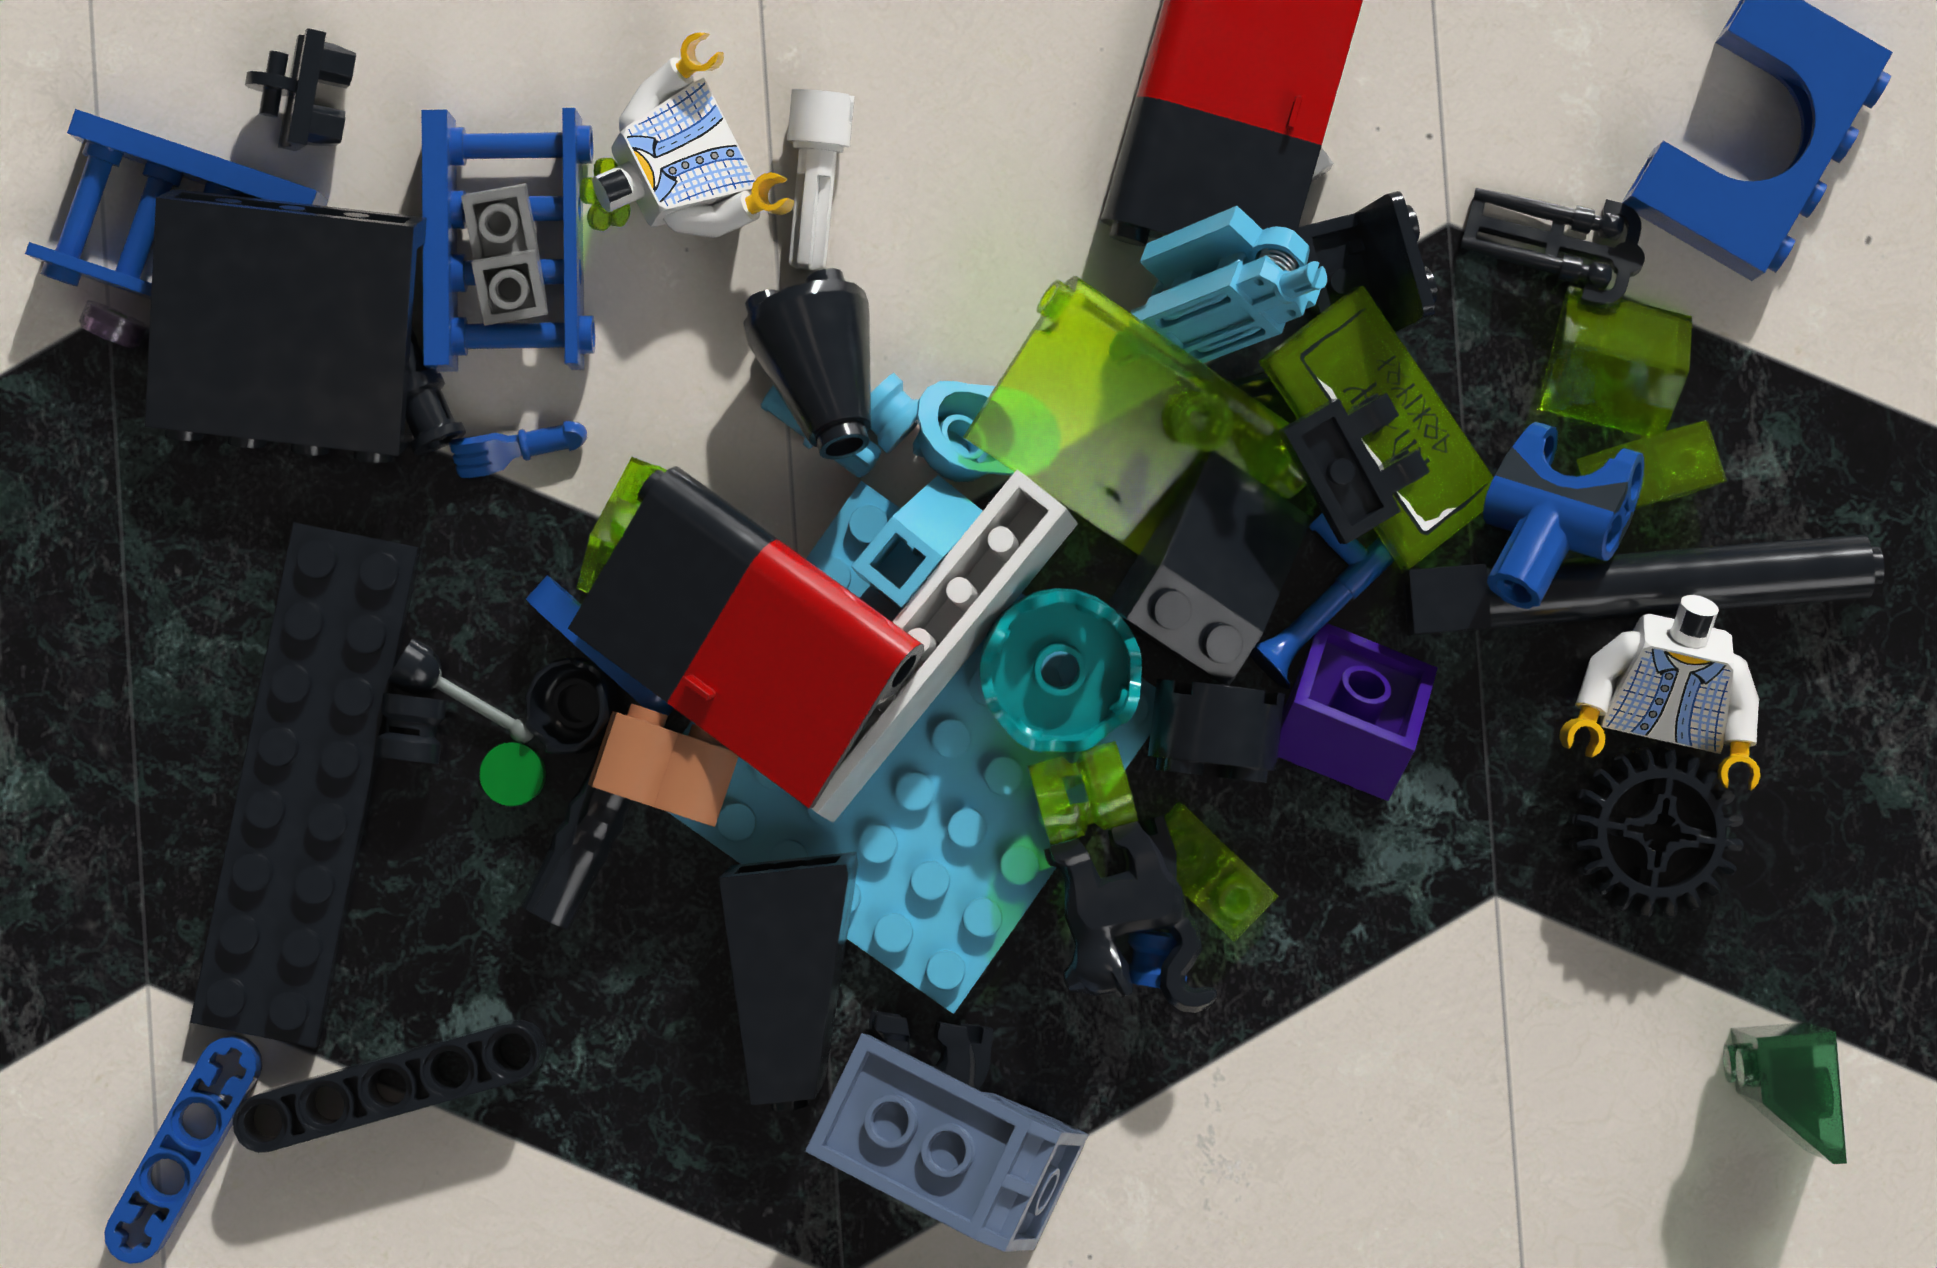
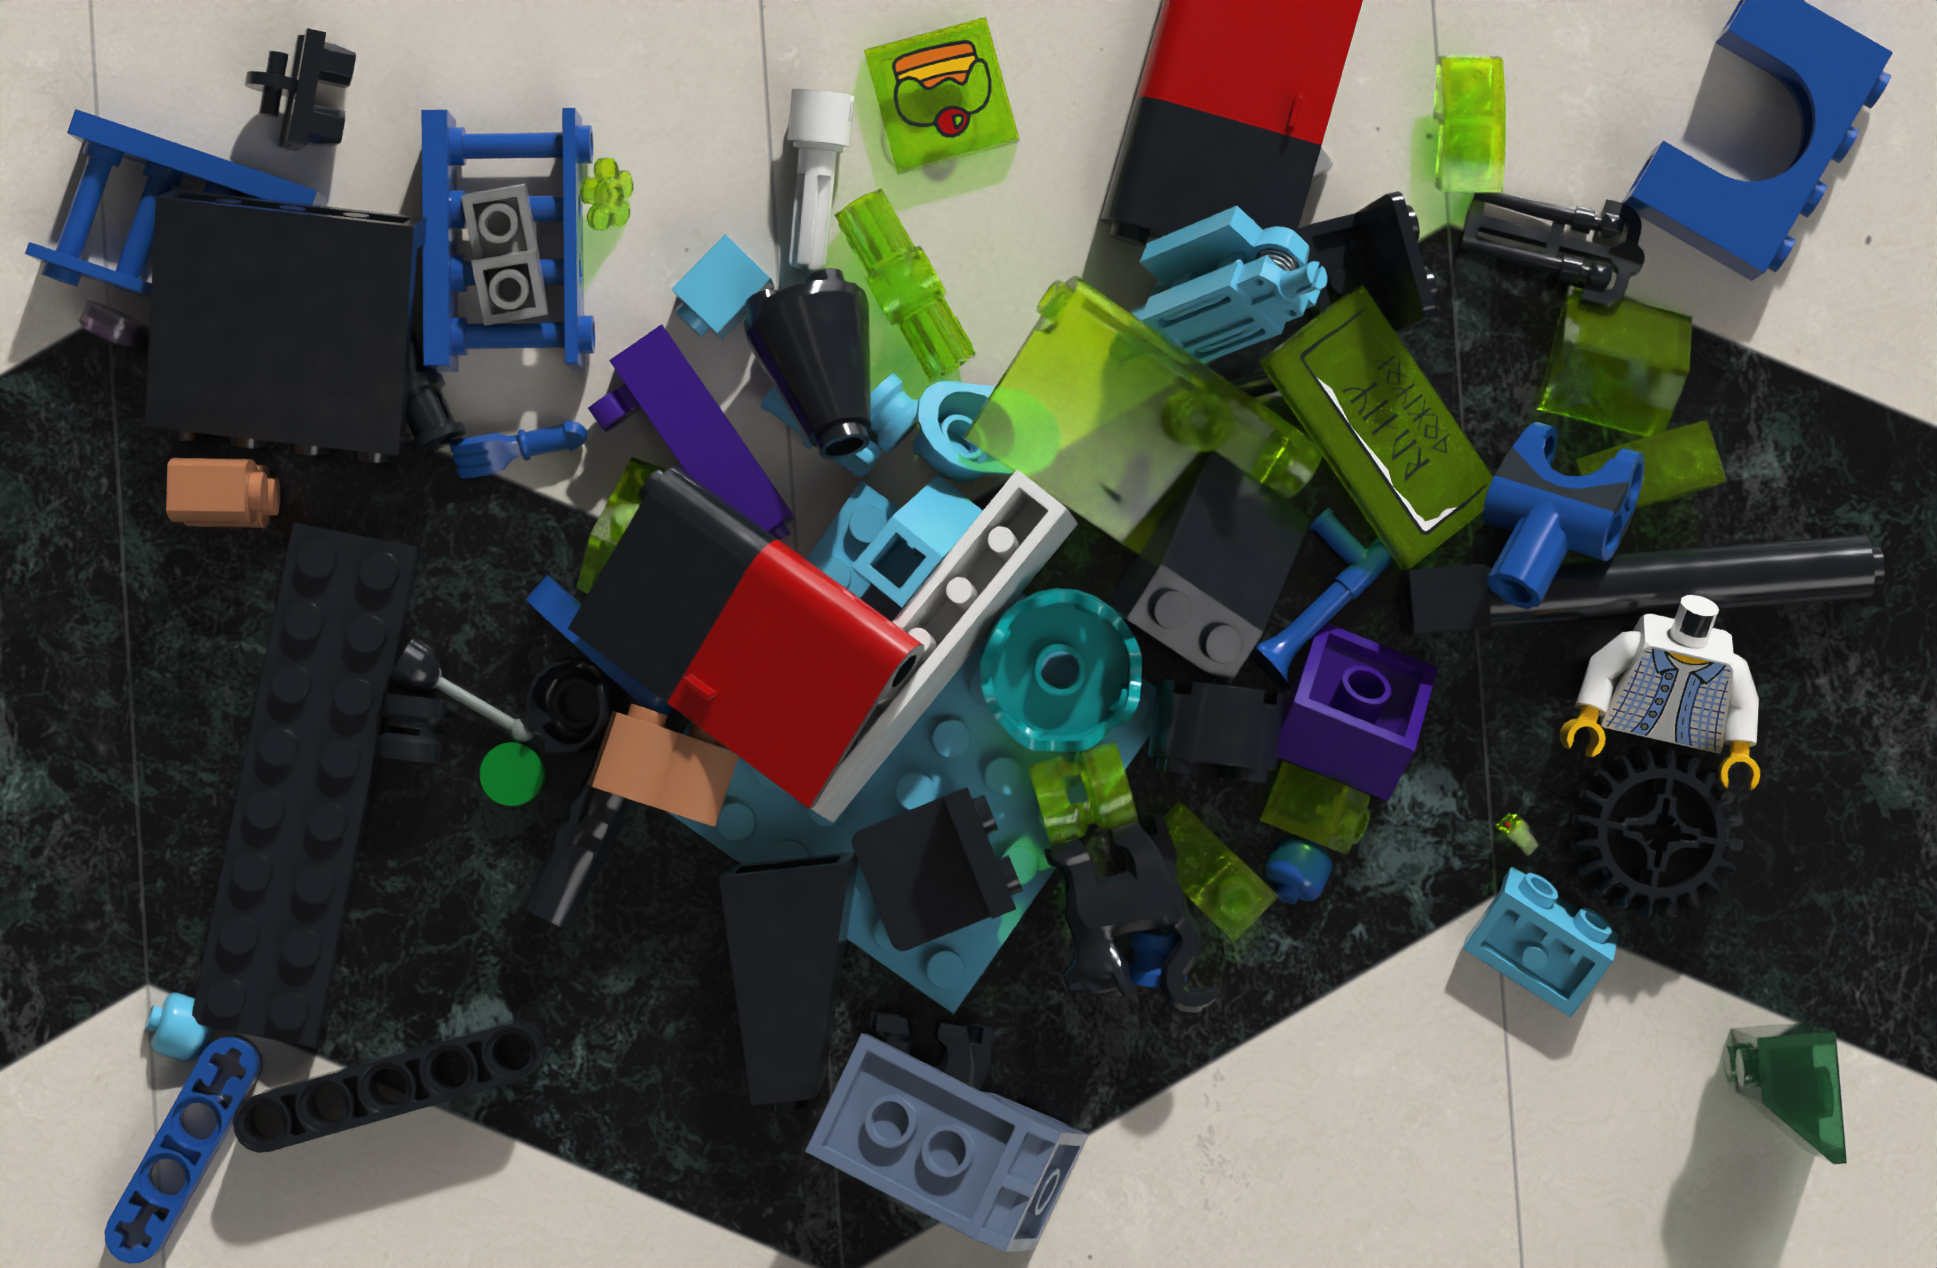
torso [592,33,794,238] -> none
black plate [1277,393,1430,544] -> none
none -> medium azure piece [144,993,213,1062]
none -> nougat brick [166,458,280,528]
none -> dark purple brick [588,324,796,541]
none -> medium azure brick [672,234,775,340]
none -> clear neon green piece [834,188,976,382]
none -> black bracket [852,787,1023,951]
none -> clear neon green tile [864,17,1019,175]
none -> clear neon green bracket [1260,761,1370,855]
none -> blue piece [1262,835,1333,904]
none -> clear neon green slope [1433,56,1506,192]
none -> medium azure bracket [1463,867,1618,1017]
none -> clear neon green piece [1496,813,1540,855]

